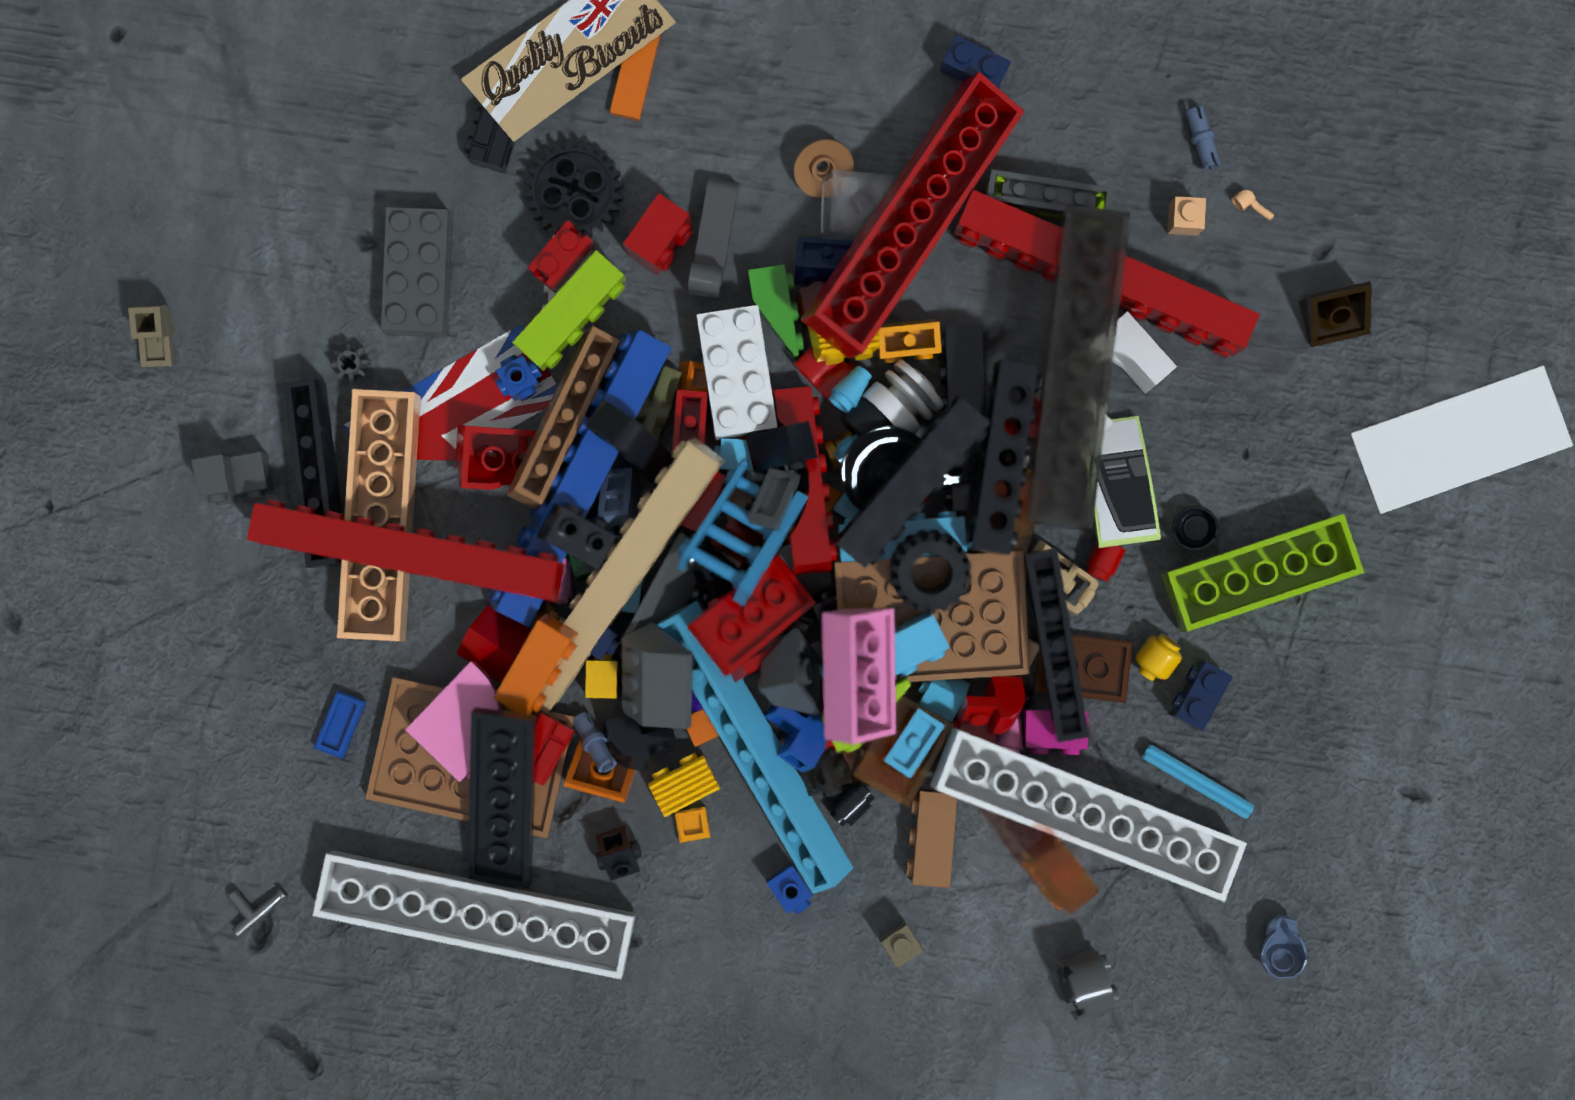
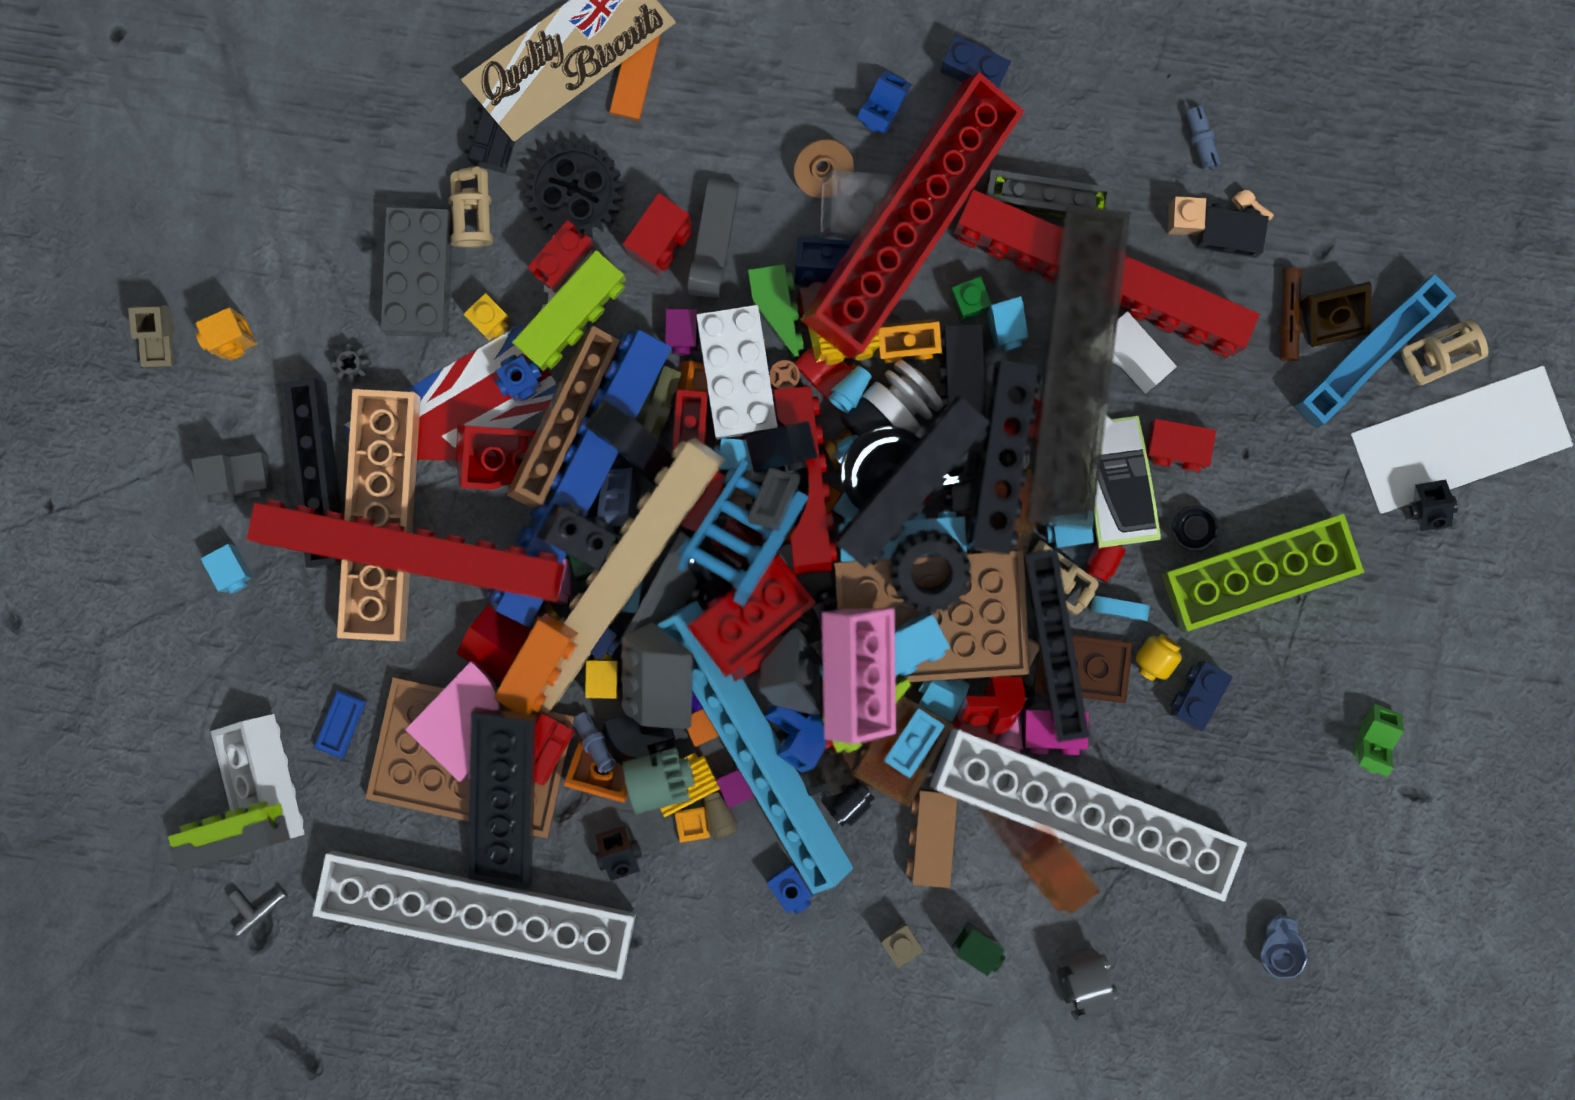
medium azure axle [1142,745,1254,819] -> none
none -> piece [168,801,291,872]
none -> light orange brick [196,307,257,361]
none -> medium azure brick [201,544,253,594]
none -> white slope [210,714,305,838]
none -> tan piece [448,166,493,248]
none -> yellow brick [464,293,512,342]
none -> sand green gear [623,748,695,814]
none -> magenta brick [665,309,698,356]
none -> dark tan cone [704,792,738,840]
none -> magenta brick [716,768,755,808]
none -> nougat wheel [769,360,800,390]
none -> blue brick [857,70,912,134]
none -> green brick [949,276,992,322]
none -> dark green brick [951,922,1005,976]
none -> medium azure slope [985,297,1029,352]
none -> medium azure brick [1045,512,1094,549]
none -> medium azure beam [1090,596,1150,621]
none -> red brick [1146,419,1216,473]
none -> black brick [1196,203,1269,258]
none -> reddish brown pin [1278,267,1303,361]
none -> dark azure arch [1294,274,1457,428]
none -> bright green brick [1352,703,1404,777]
none -> tan piece [1401,318,1489,385]
none -> black brick [1409,479,1458,531]

